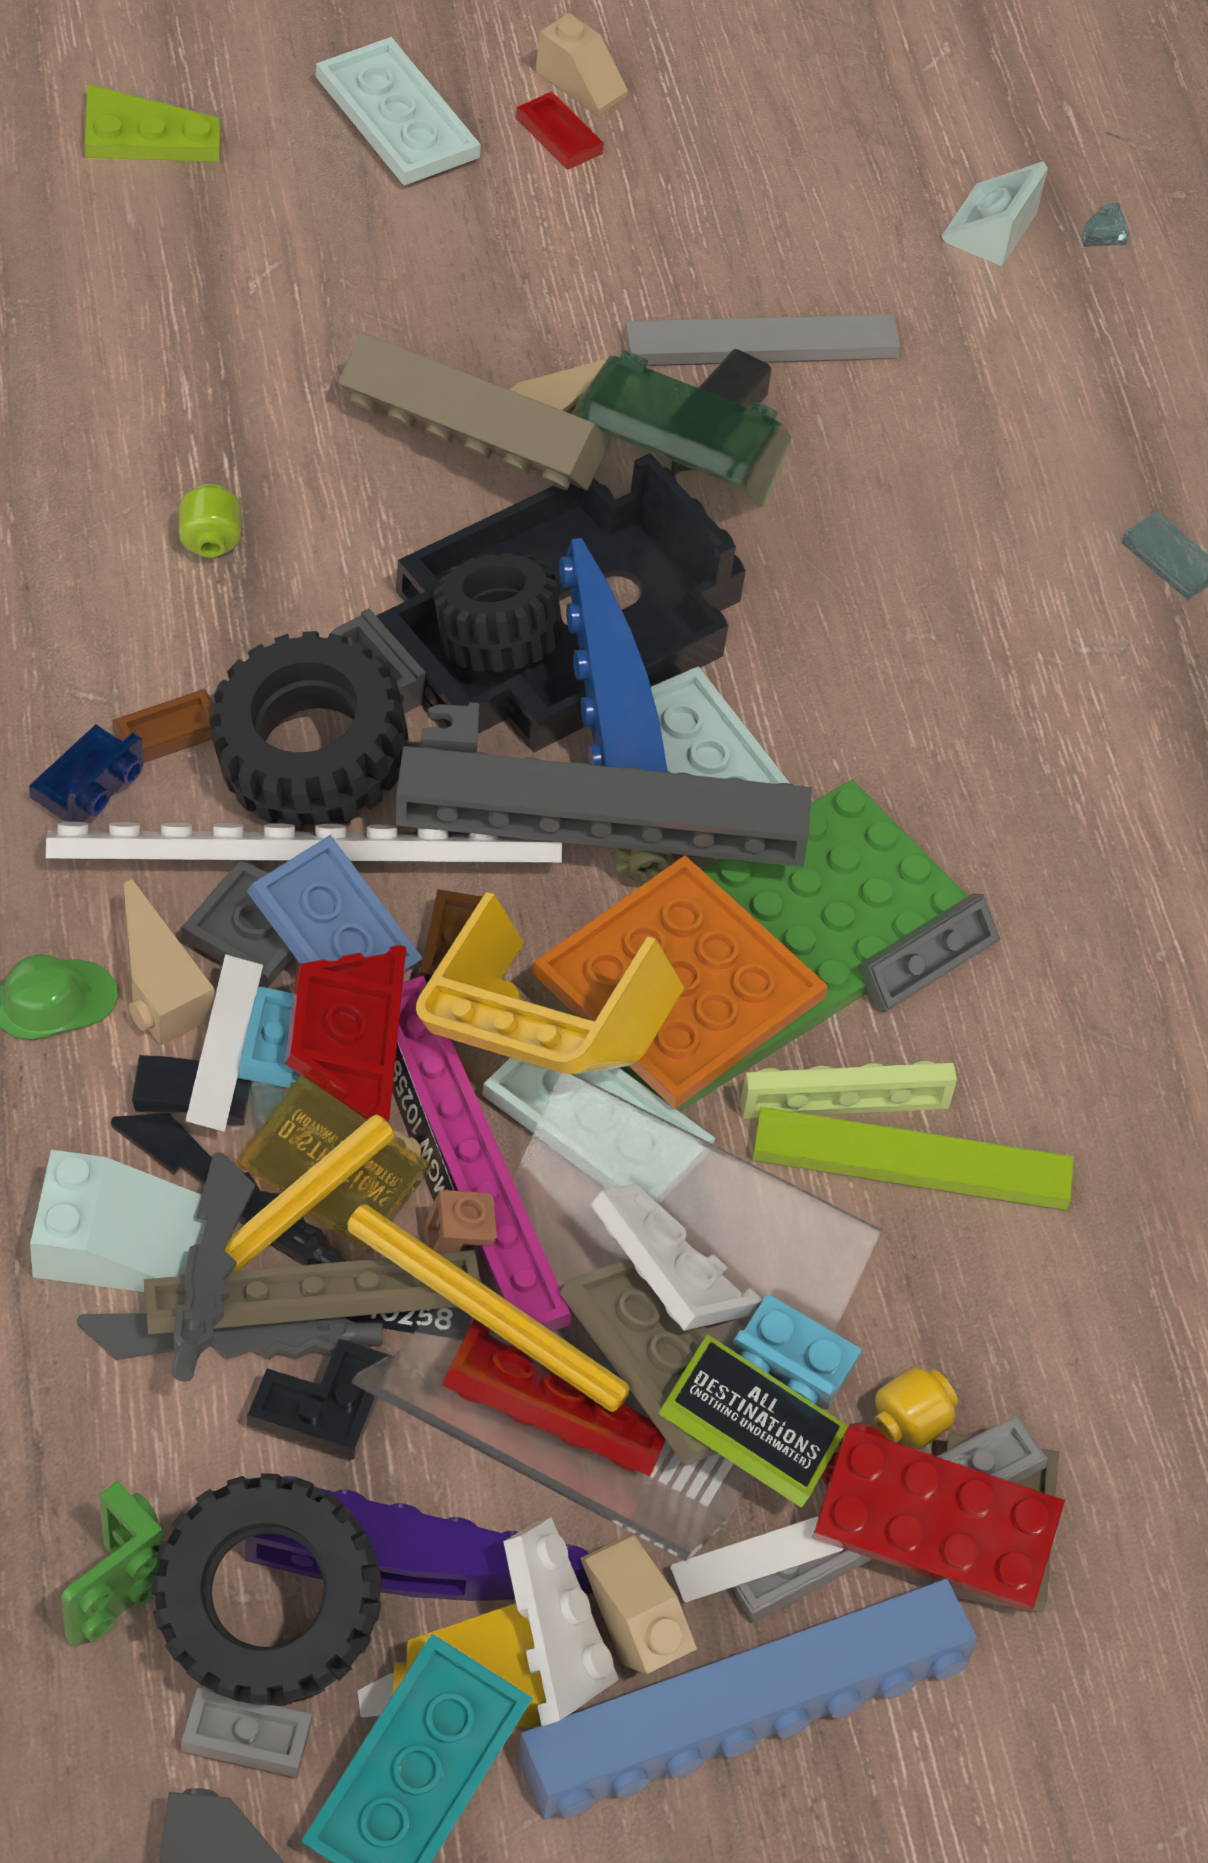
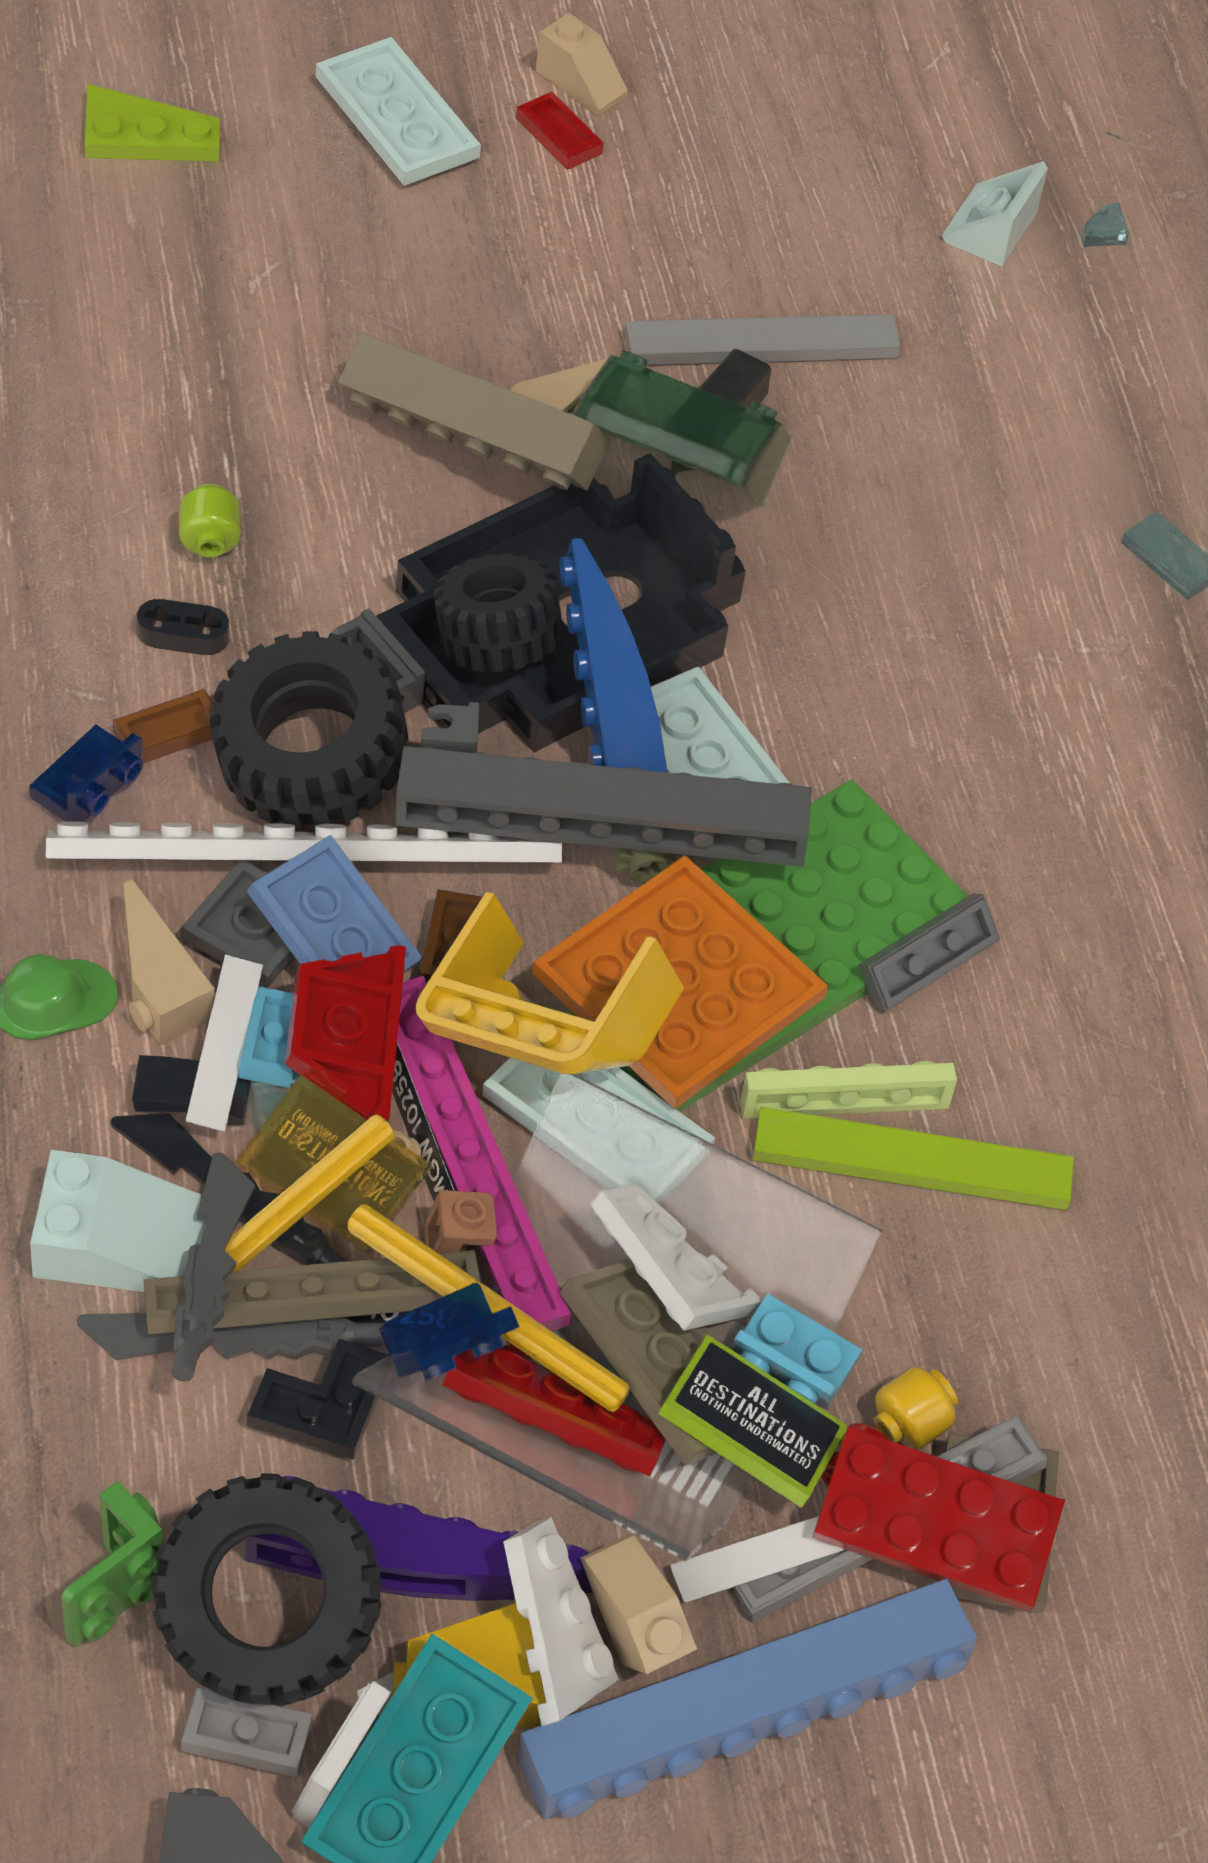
none -> black beam [137,599,229,655]
none -> white tile [291,1681,391,1828]
none -> clear blue bracket [379,1283,520,1381]

